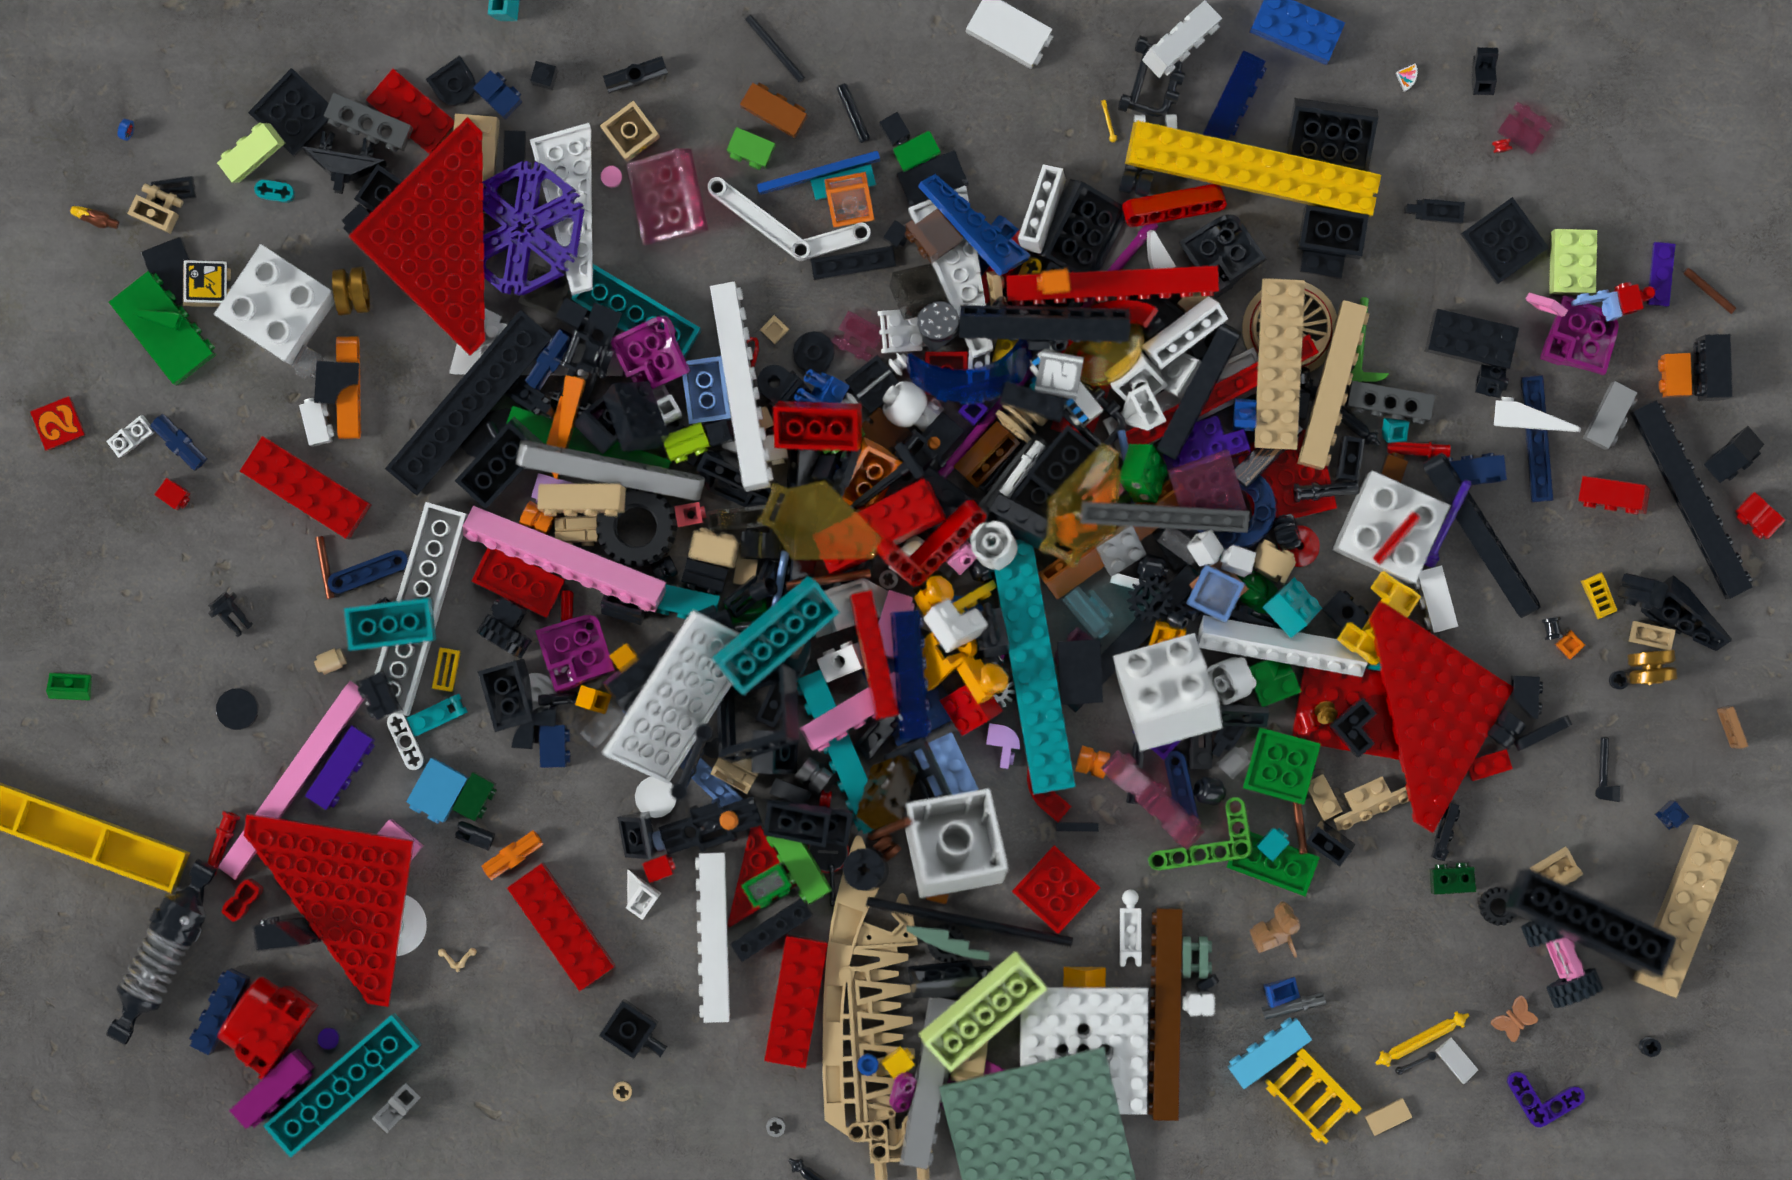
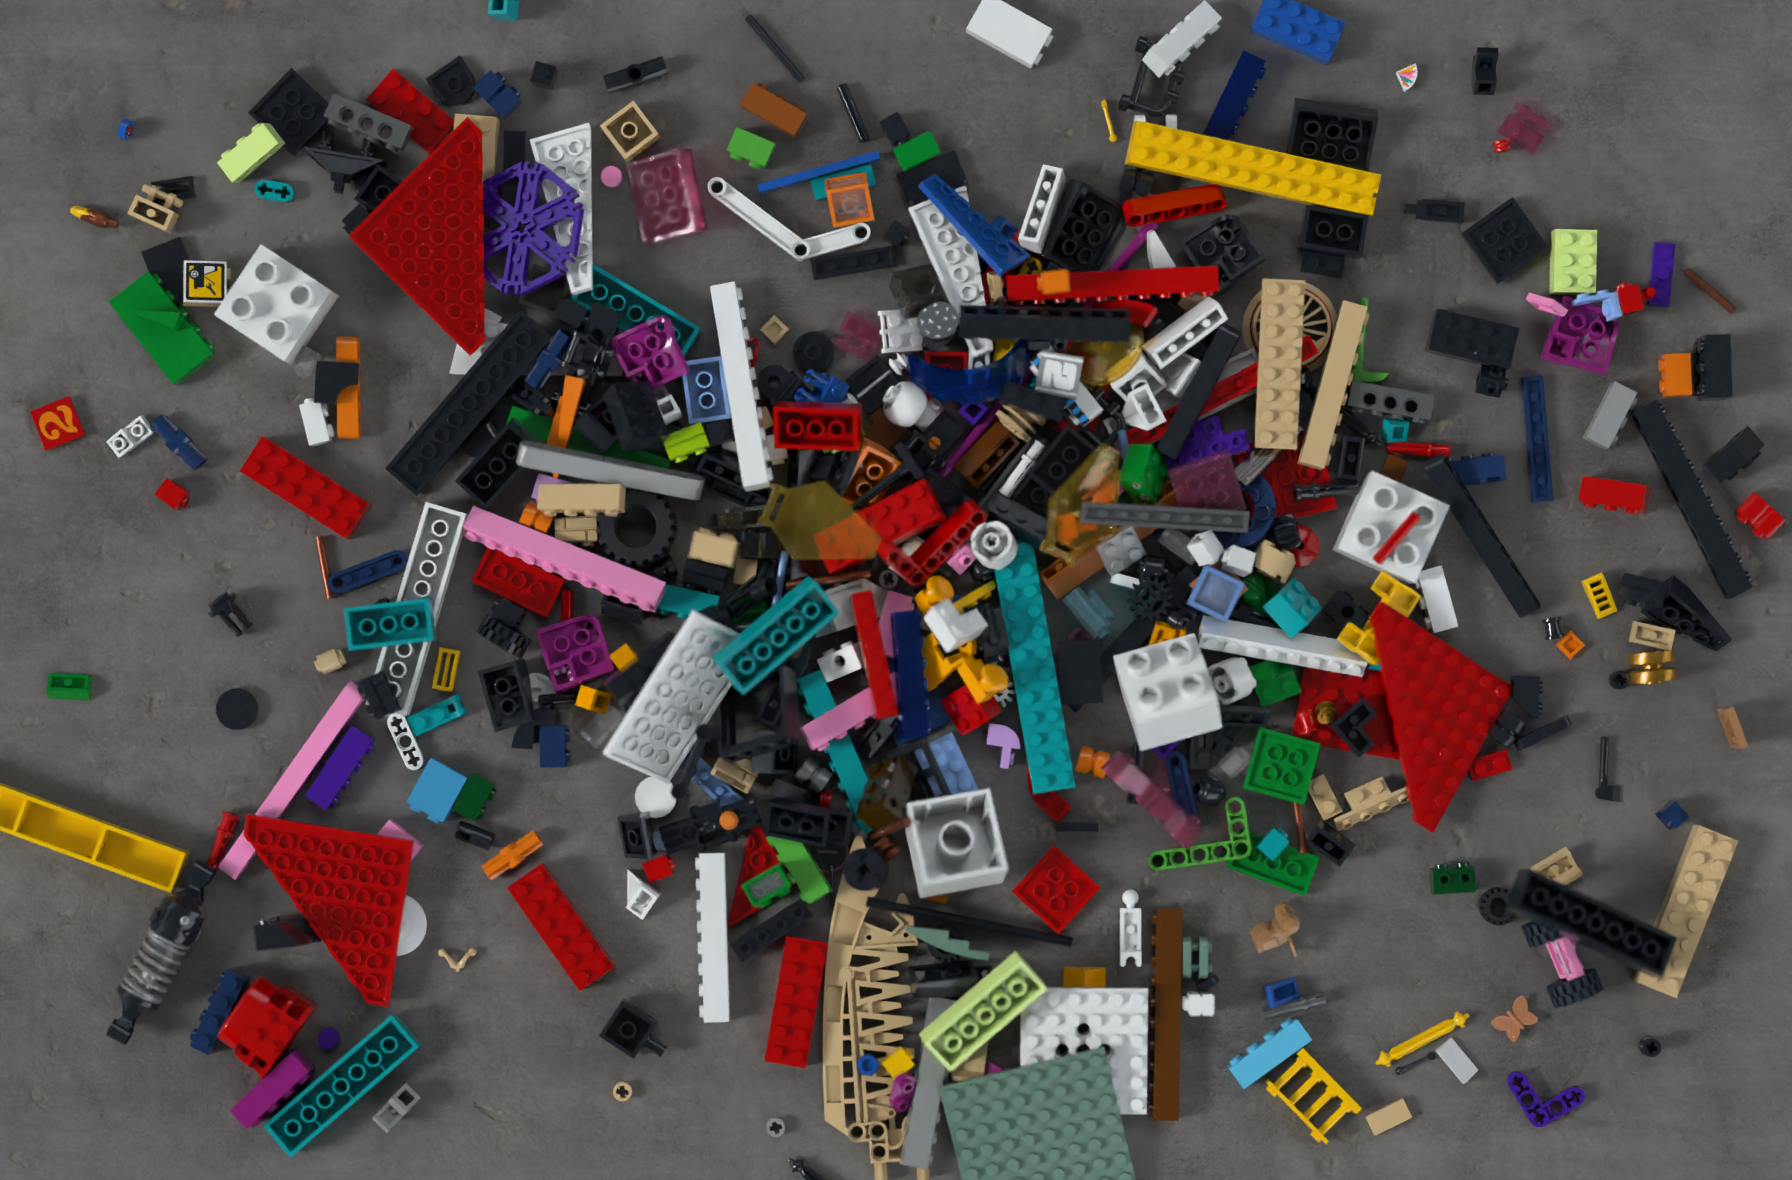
red brick [221,878,264,922] -> none
pearl gold wheel [332,266,370,316] -> none
coral brick [674,502,707,528] -> none
reddish brown bracket [905,209,963,264] -> none
blue brick [1232,399,1257,431] -> none
dark purple piece [1424,480,1471,568] -> none
black hinge [1431,802,1460,861] -> none
white slope [1494,397,1581,432] -> none

